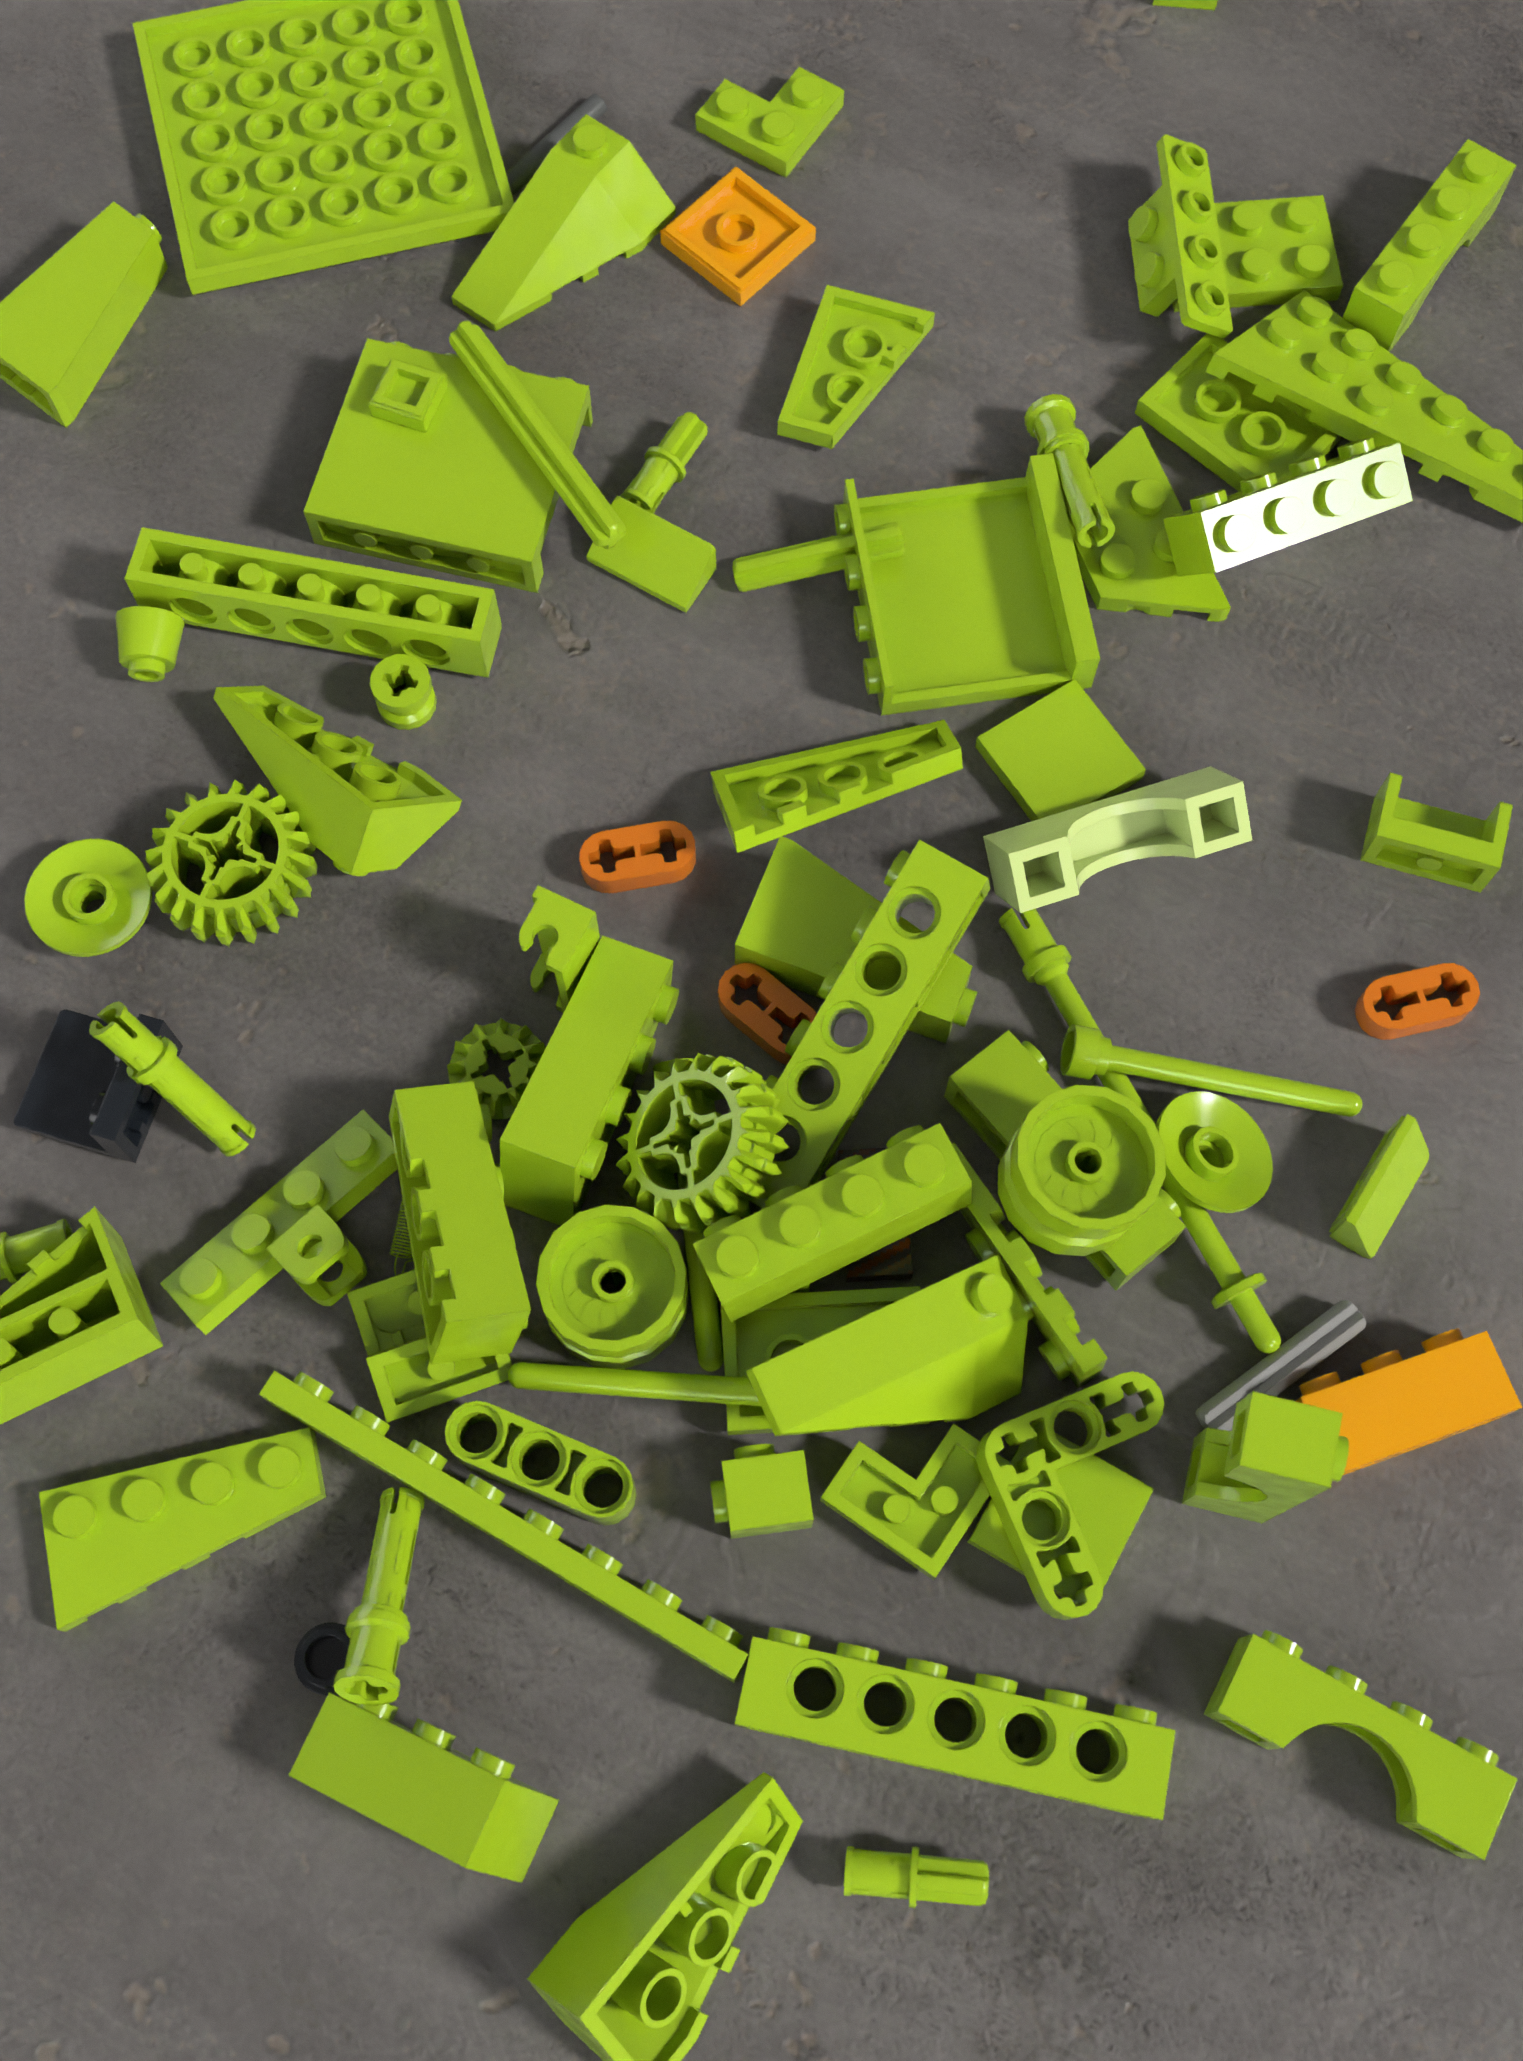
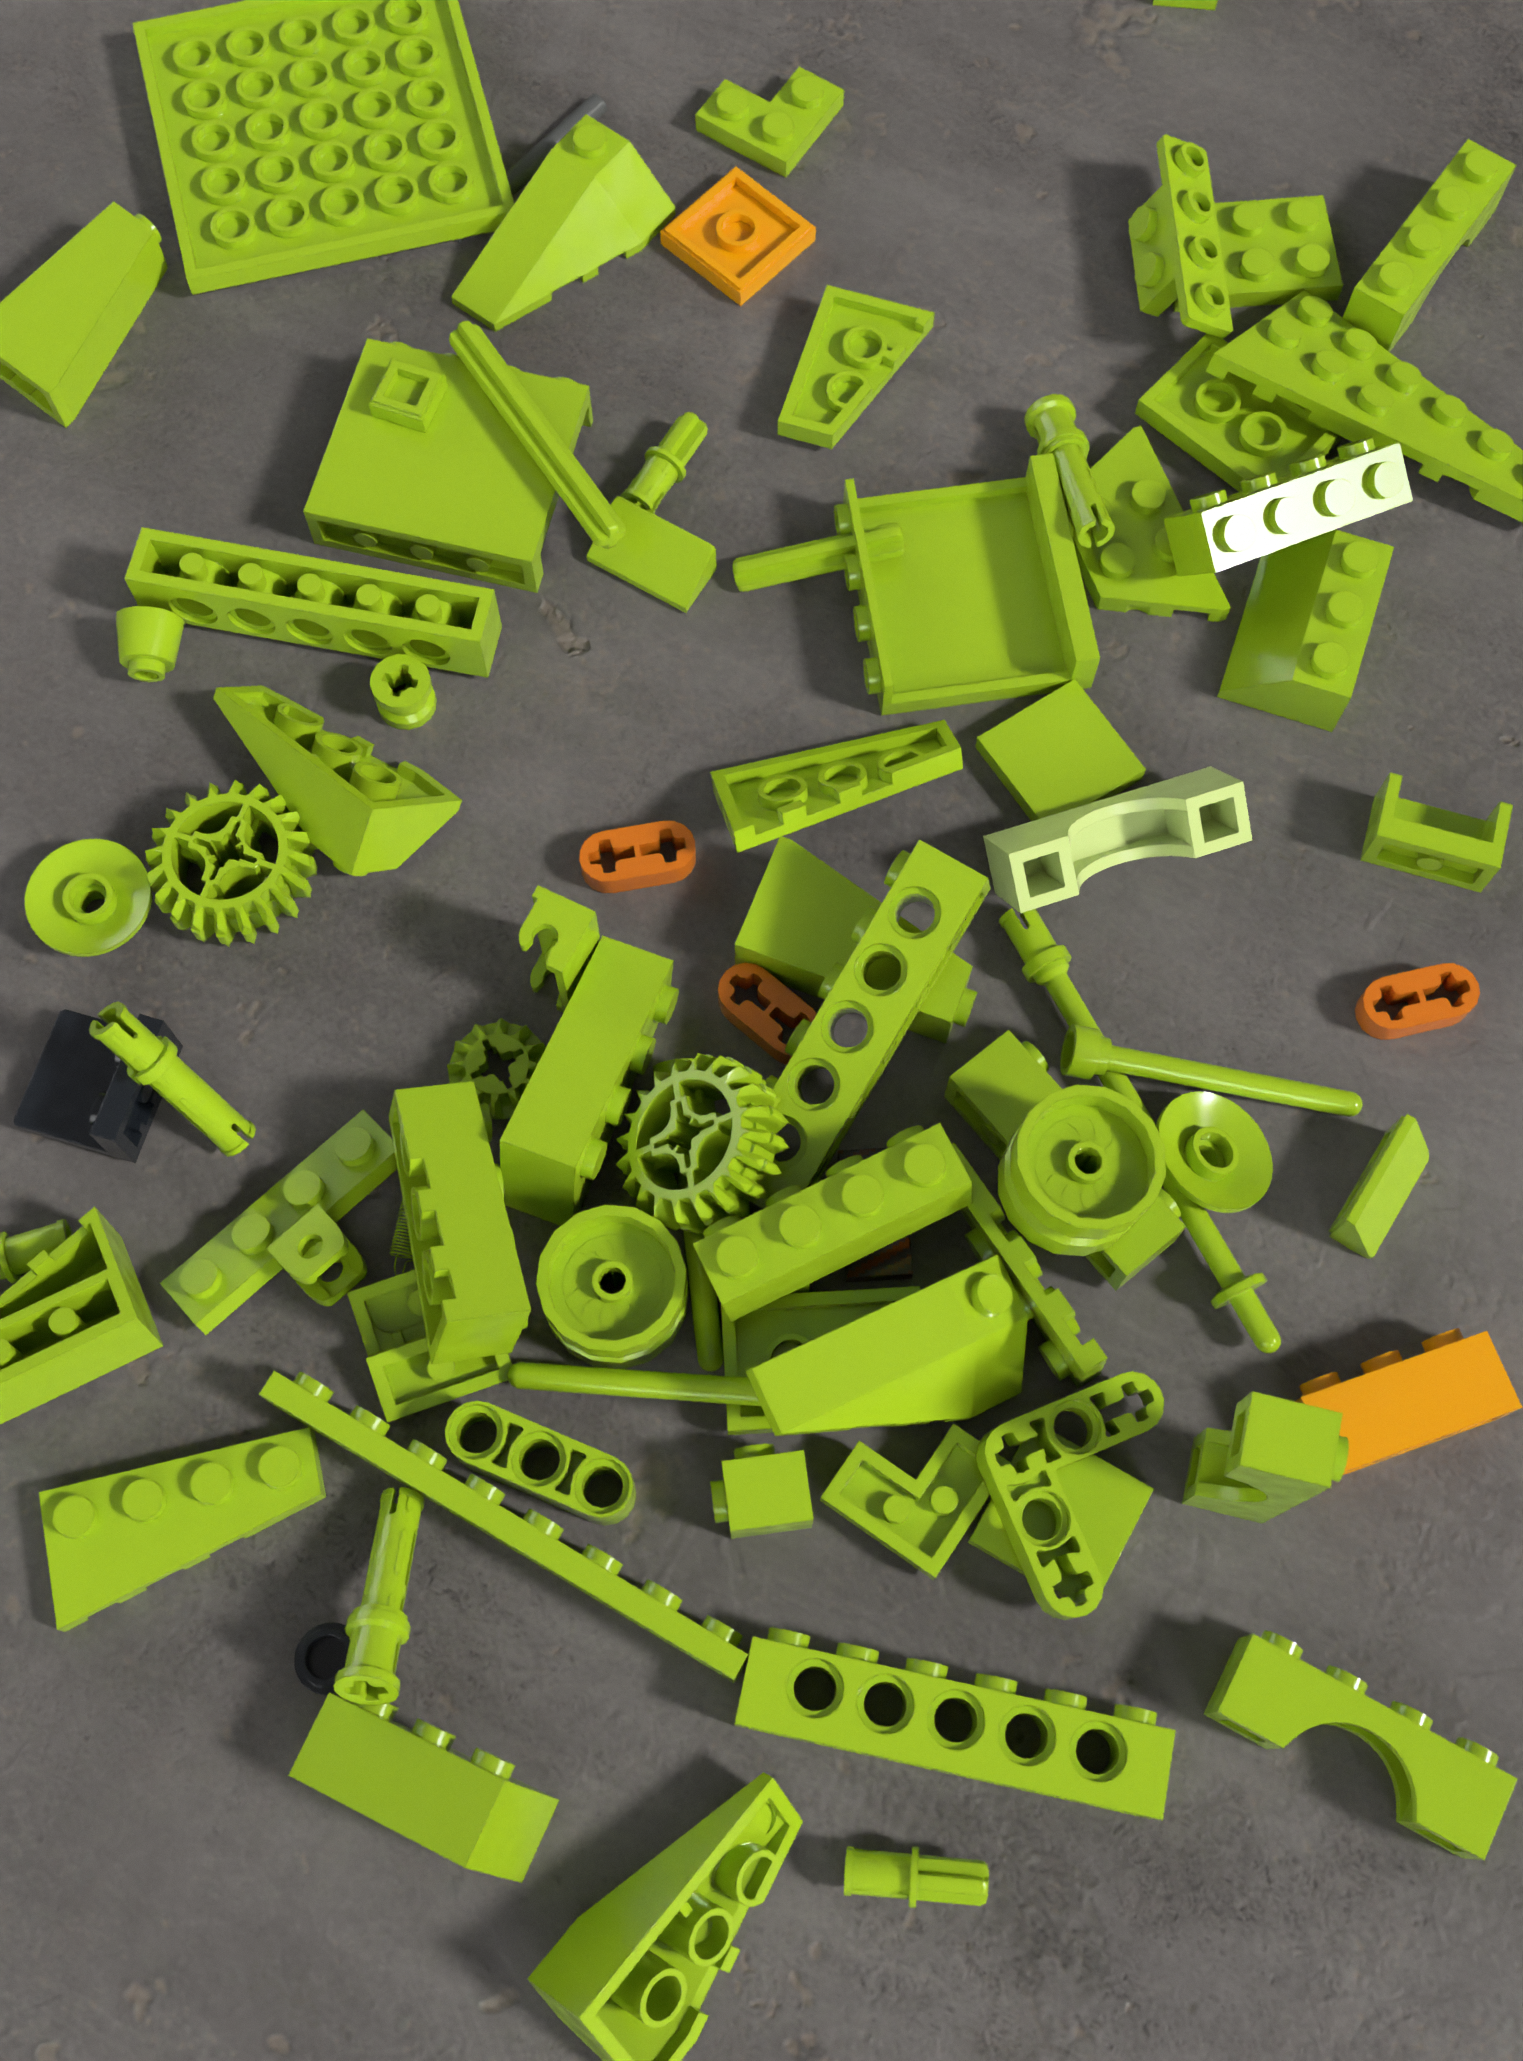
light grey axle [1195,1299,1366,1431] -> none
none -> lime slope [1217,530,1394,732]

